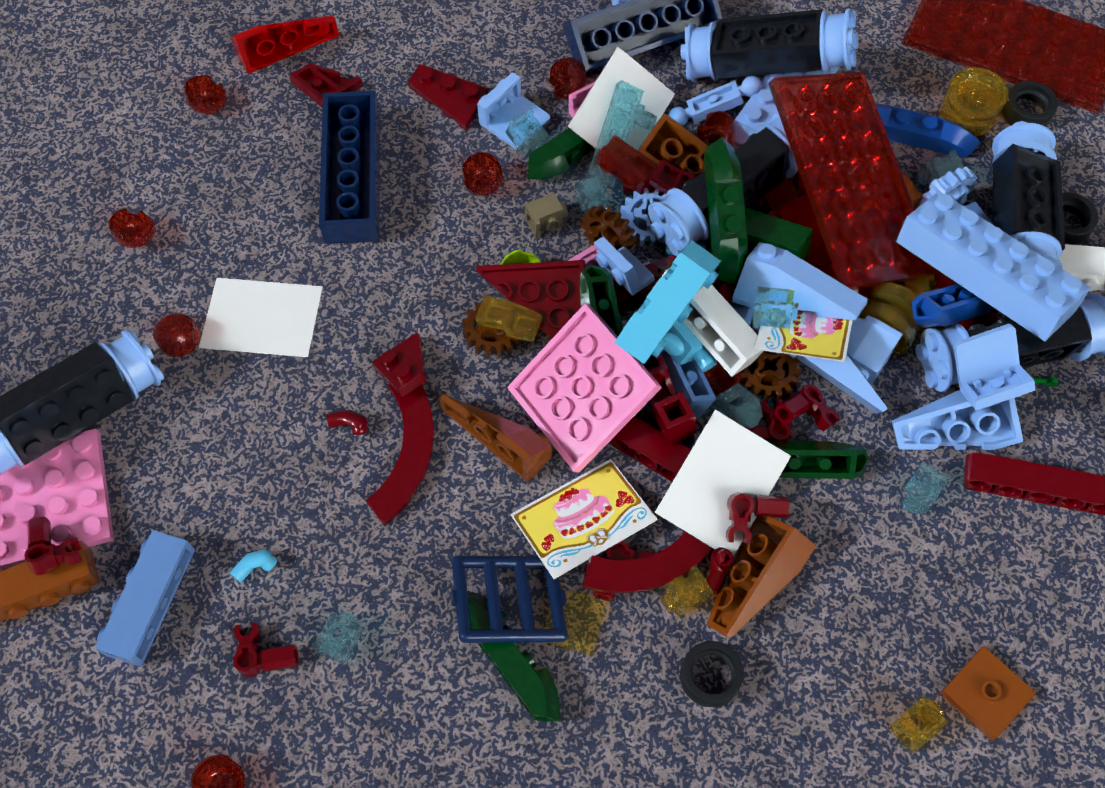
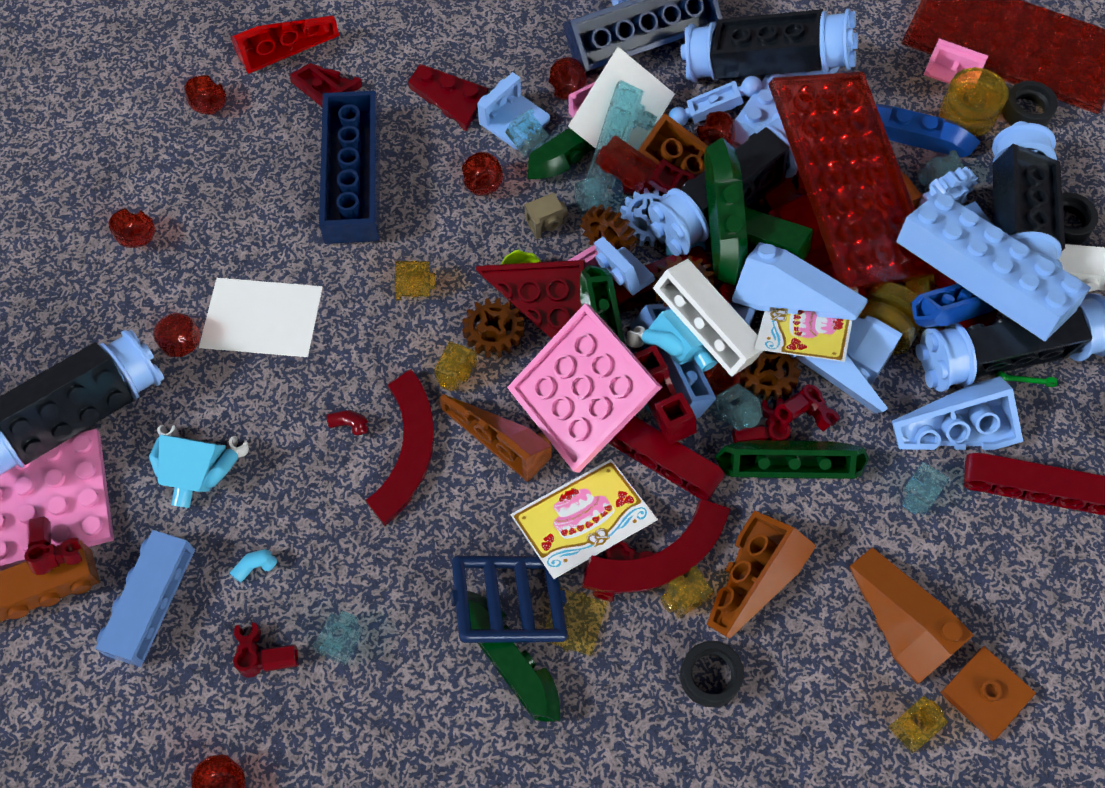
dark red wing [372,333,426,397] -> none
clear yellow slope [475,295,543,342] -> none
medium azure brick [614,240,721,364] -> none
white sticker [655,410,791,557] -> none
dark red arm [703,547,733,594] -> none
dark red bar [726,492,789,544] -> none
clear light blue brick [753,286,799,329] -> none
light blue bracket [954,324,1035,411] -> none
none -> medium azure torso [149,425,249,508]
none -> clear yellow brick [395,261,435,301]
none -> clear yellow brick [434,341,477,391]
none -> dark orange wedge [849,547,974,685]
none -> bright pink hinge [923,39,988,92]

